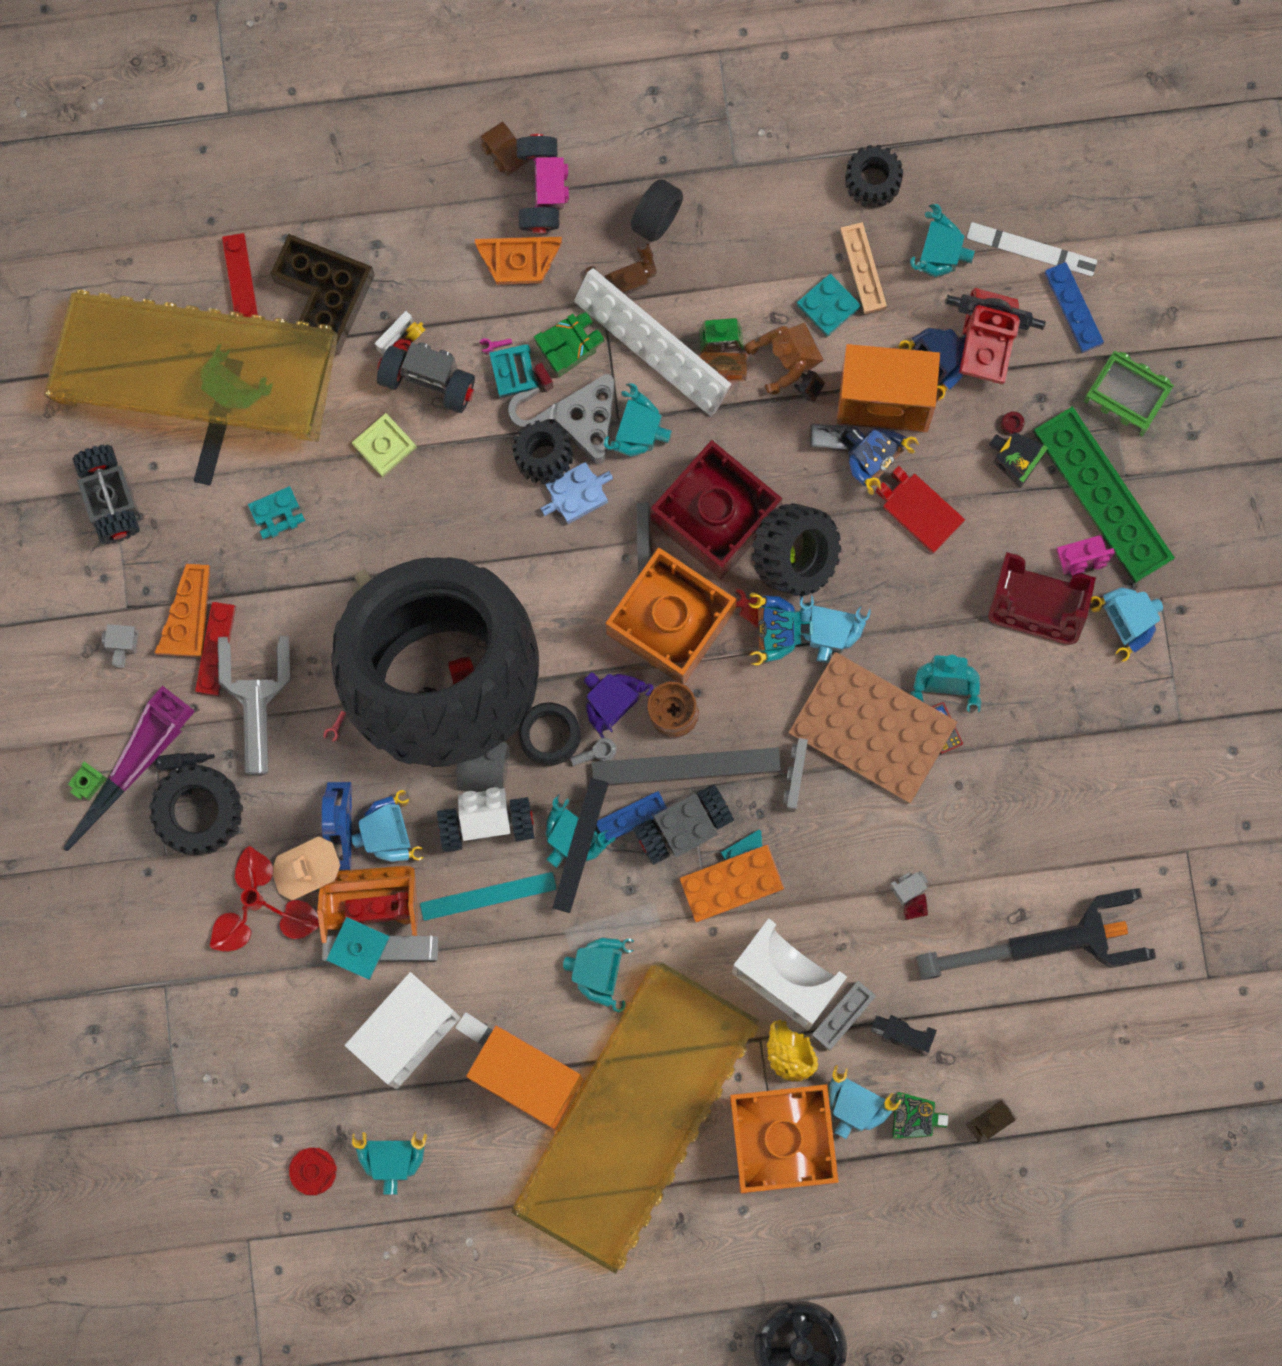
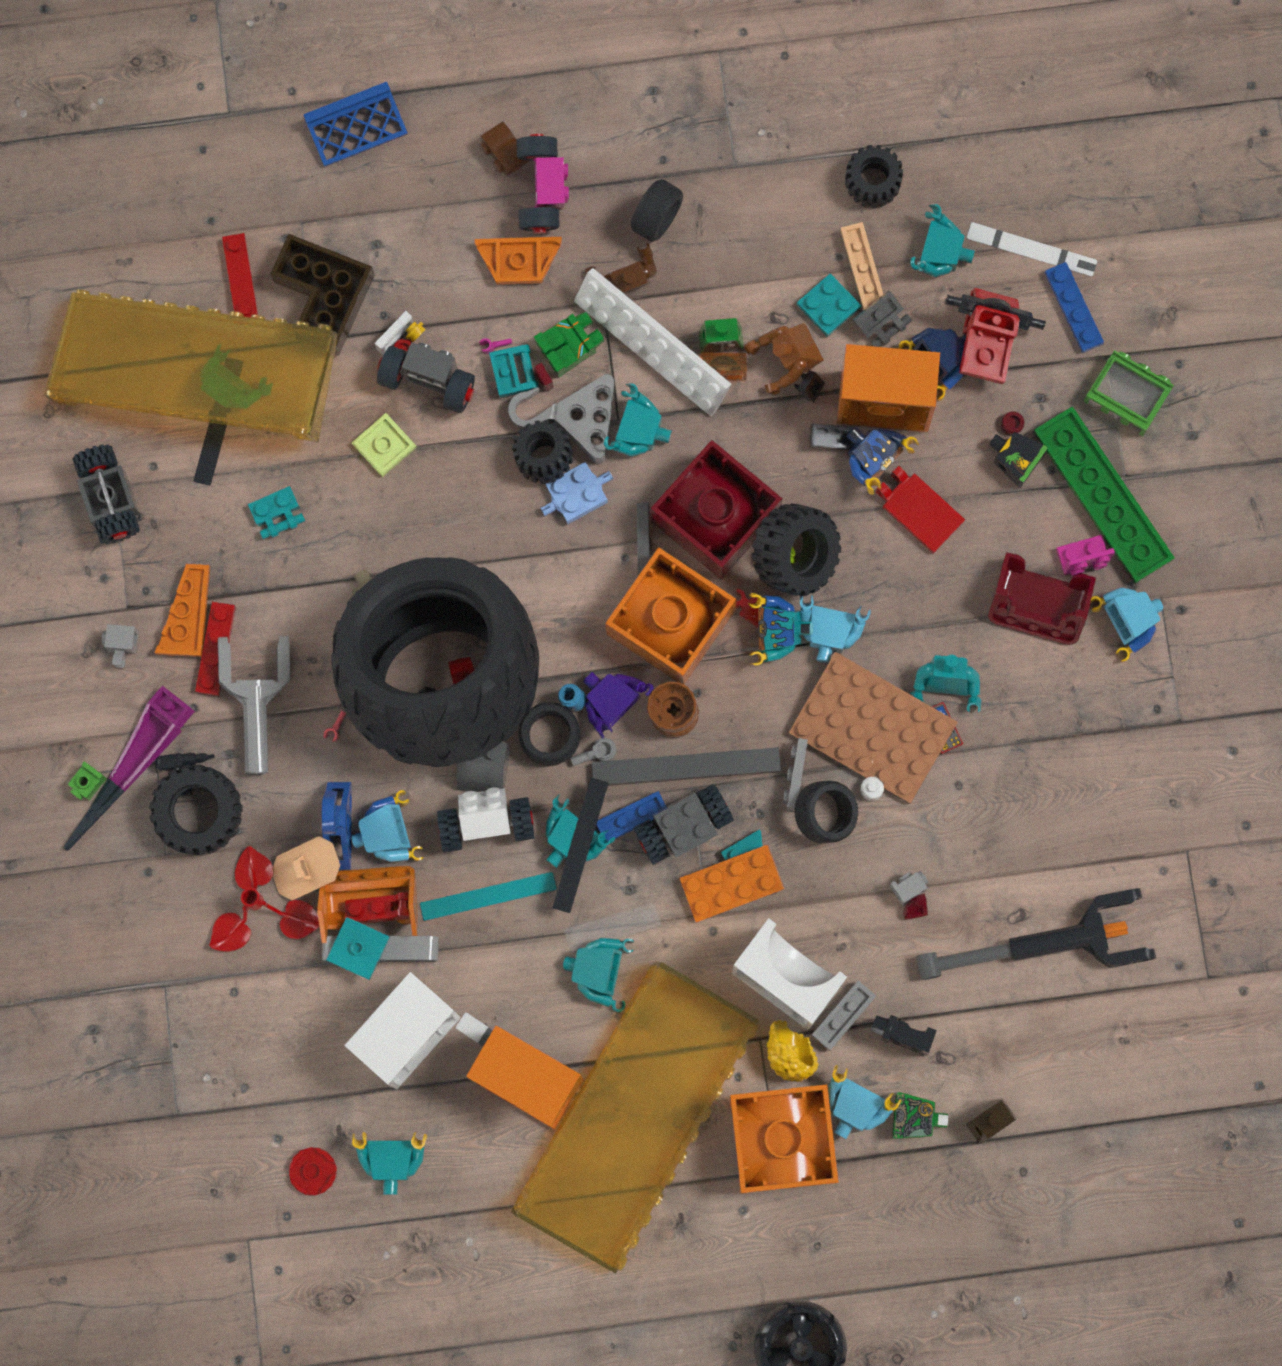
none -> blue fence [303,81,408,167]
none -> dark azure brick [558,684,587,711]
none -> black tyre [794,781,859,843]
none -> dark grey plate [853,290,912,347]
none -> white piece [860,777,884,801]

